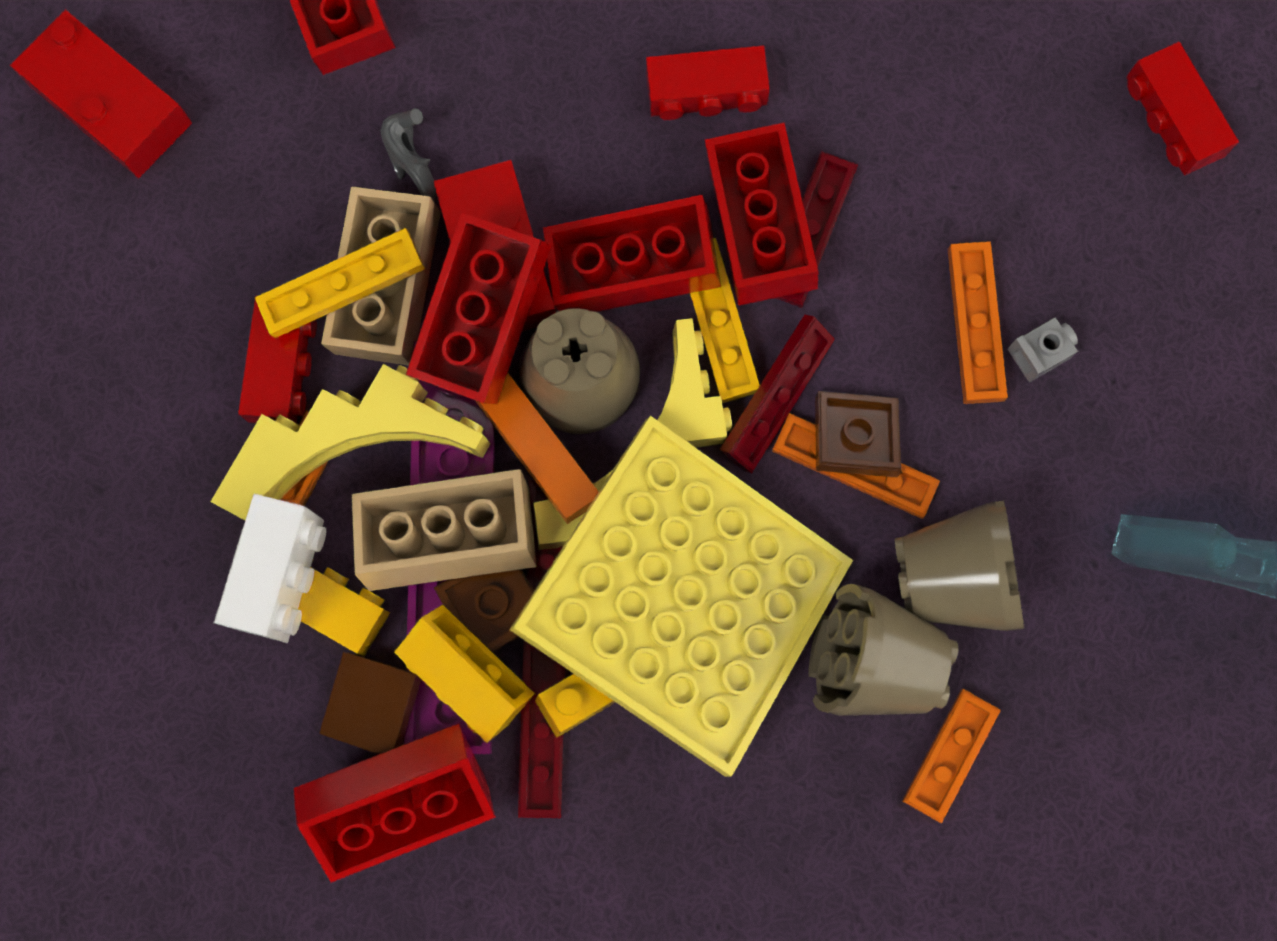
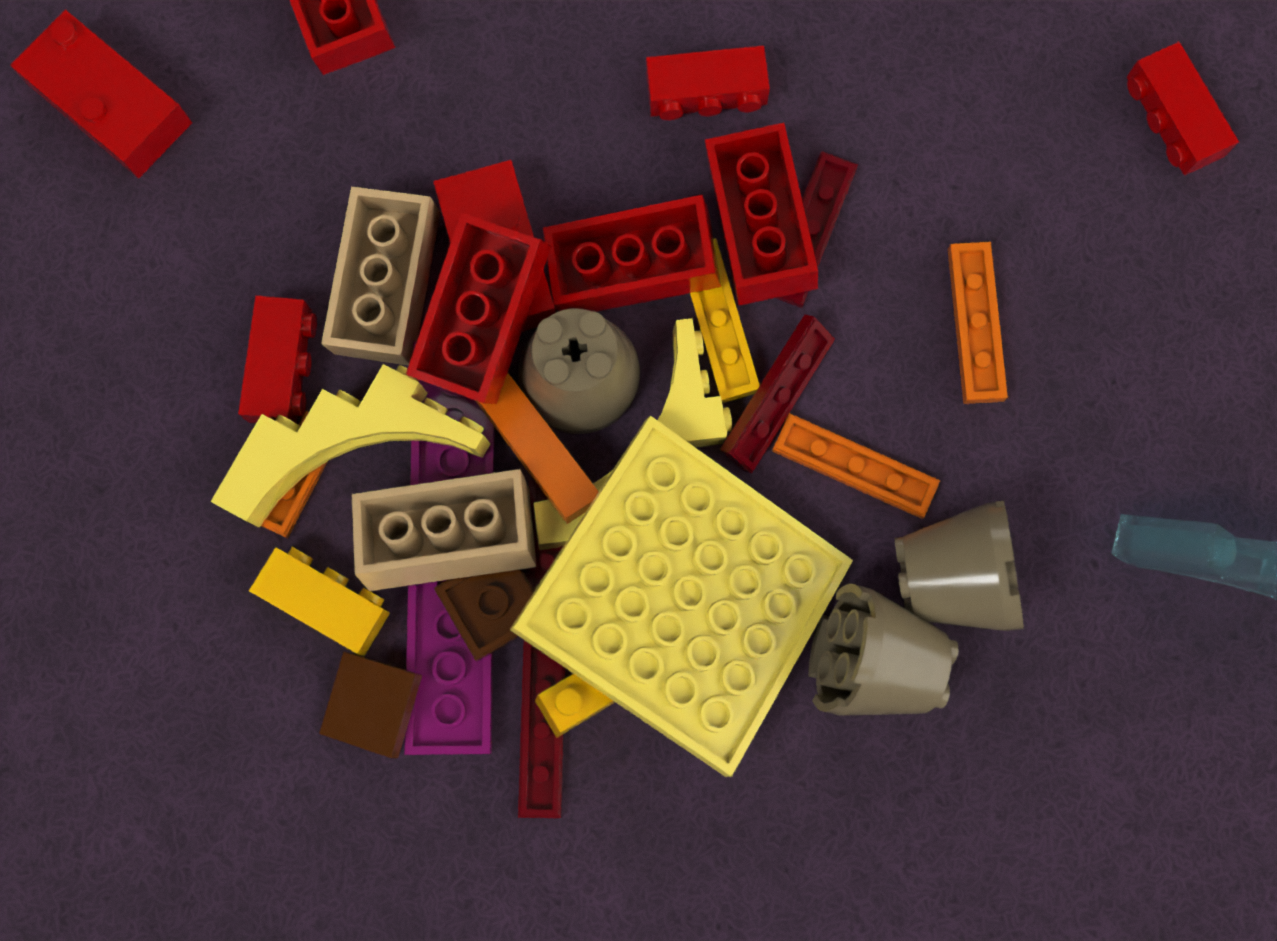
white brick [214,494,326,643] -> none
yellow plate [255,228,425,338] -> none
red brick [294,724,496,882] -> none
dark grey piece [381,108,437,203] -> none
yellow brick [394,605,535,743] -> none
reddish brown tile [815,391,901,478] -> none
orange tile [902,689,1001,823] -> none
light grey brick [1007,317,1078,383] -> none

